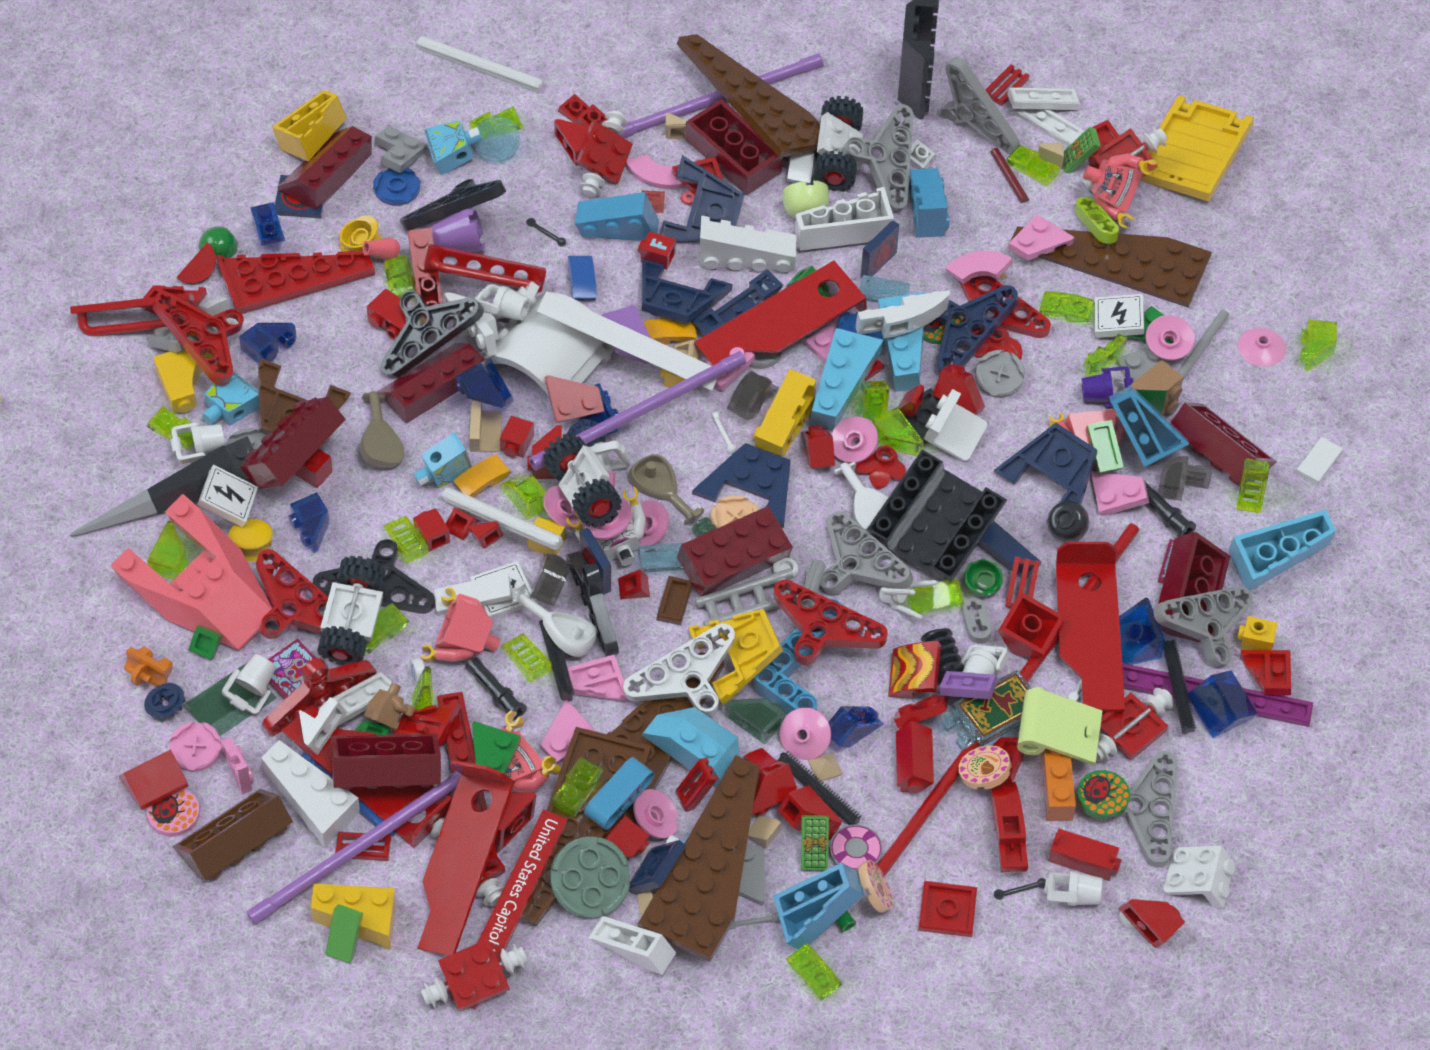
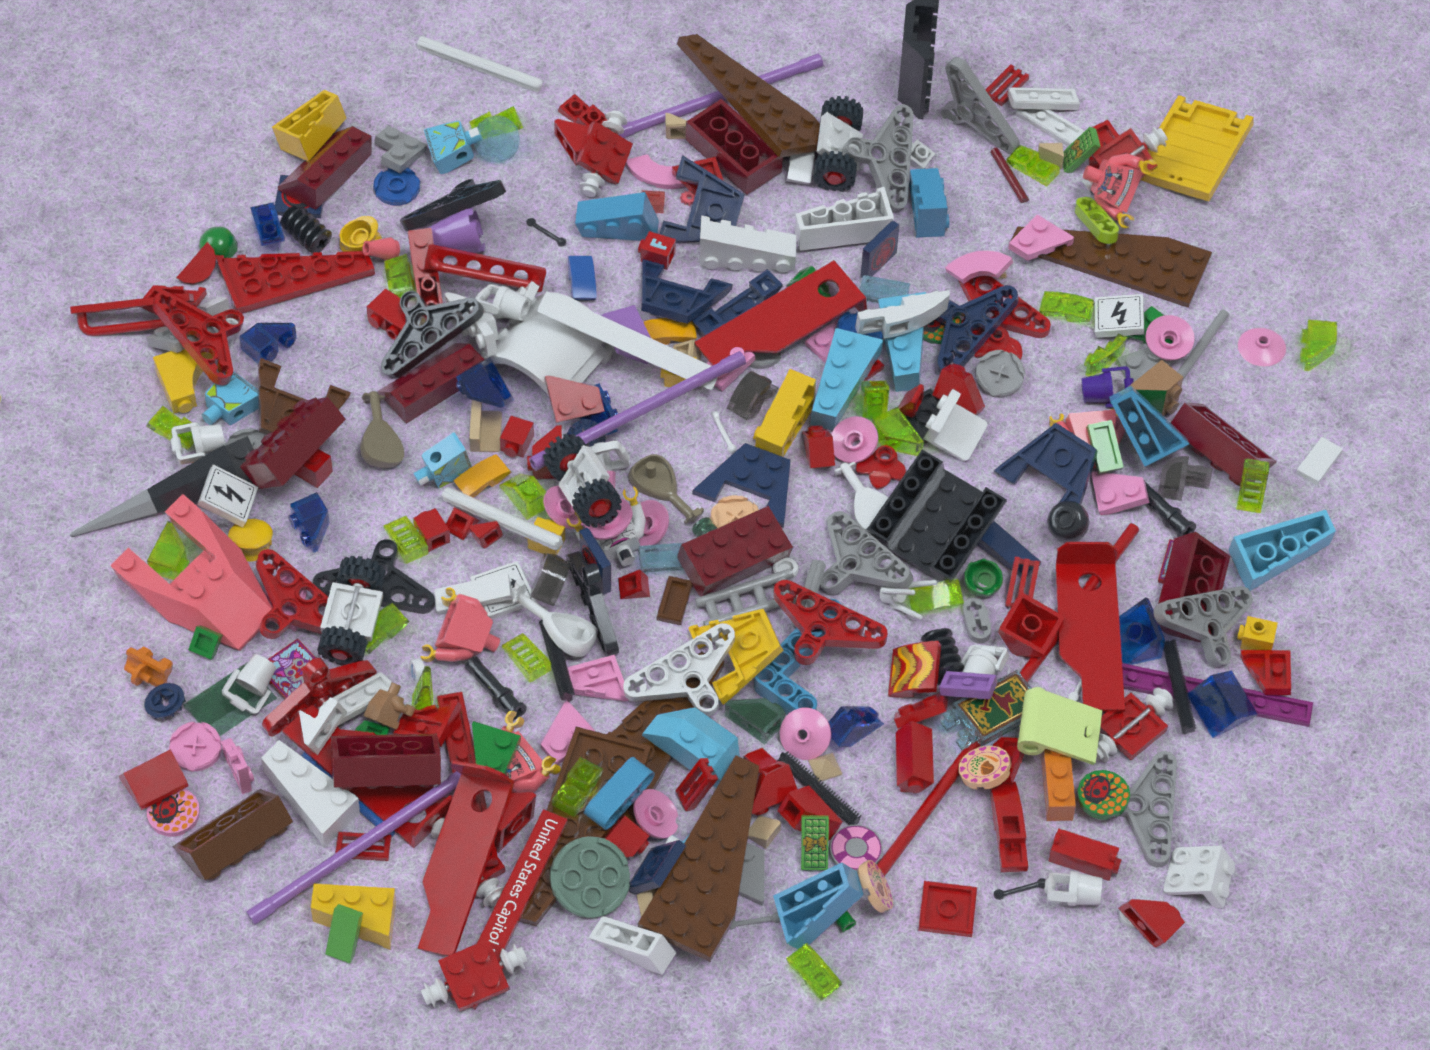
yellowish green cylinder [782,181,829,219] -> none
none -> black piece [280,206,332,254]

